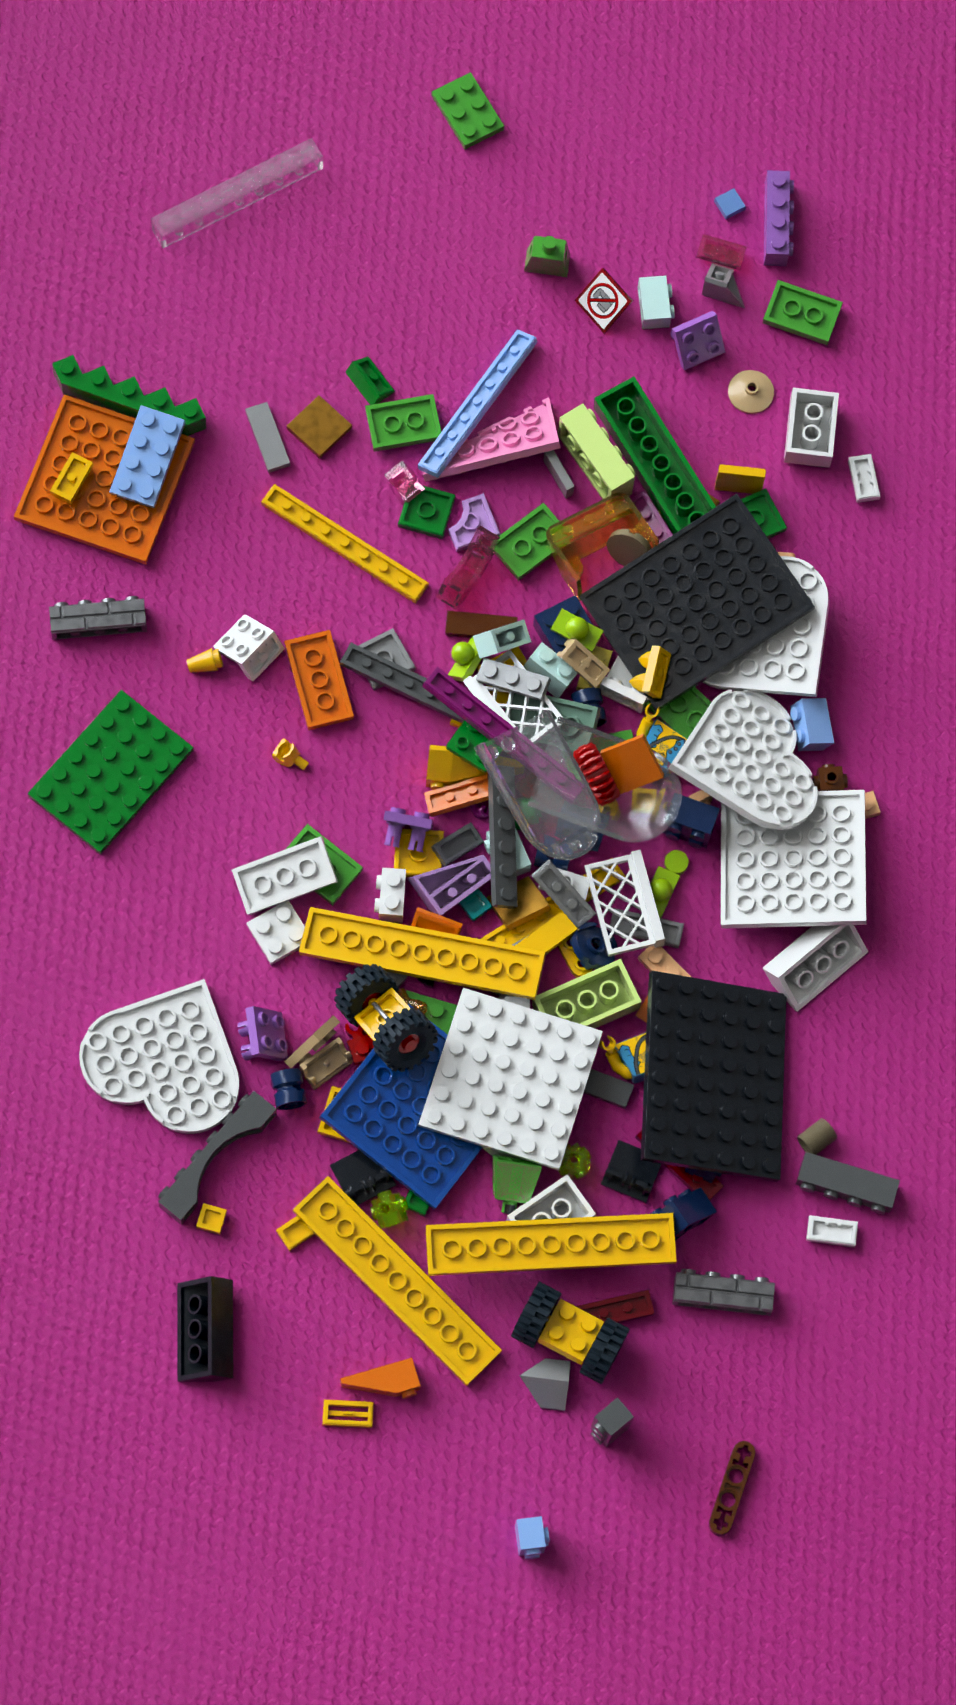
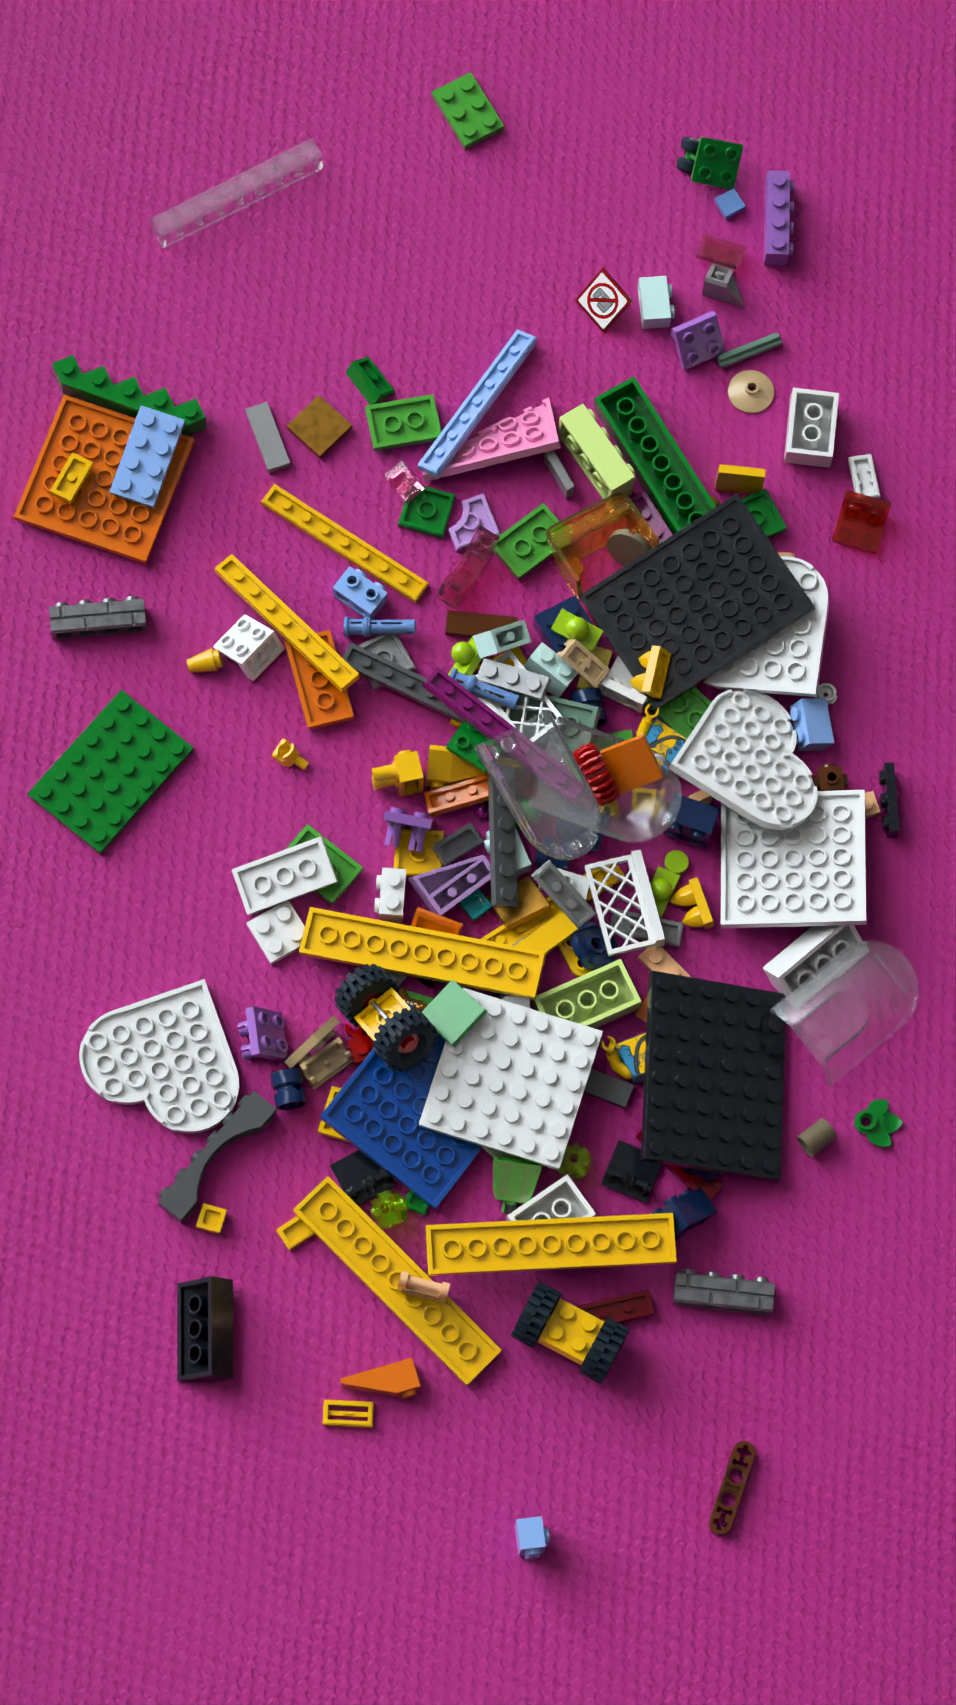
light grey slope [519,1358,570,1411] -> none
bright green torso [524,236,570,277] -> none
dark grey brick [590,1397,634,1447] -> none
bright green plate [762,280,843,345] -> none
dark grey brick [795,1152,900,1214] -> none
white plate [806,1215,858,1247] -> none
none -> yellow plate [214,554,359,692]
none -> light blue brick [333,566,387,619]
none -> medium blue pin [344,616,416,637]
none -> yellow brick [371,750,424,797]
none -> light nougat plate [397,1271,450,1304]
none -> tile [422,979,487,1047]
none -> medium blue pin [450,668,520,710]
none -> yellow tile [670,877,714,930]
none -> green plate [676,137,744,189]
none -> sand green axle [717,333,782,368]
none -> clear windscreen [769,941,919,1086]
none -> white plate [814,683,837,706]
none -> clear red bracket [832,490,891,554]
none -> green plate [854,1099,903,1147]
none -> black plate [878,763,900,838]

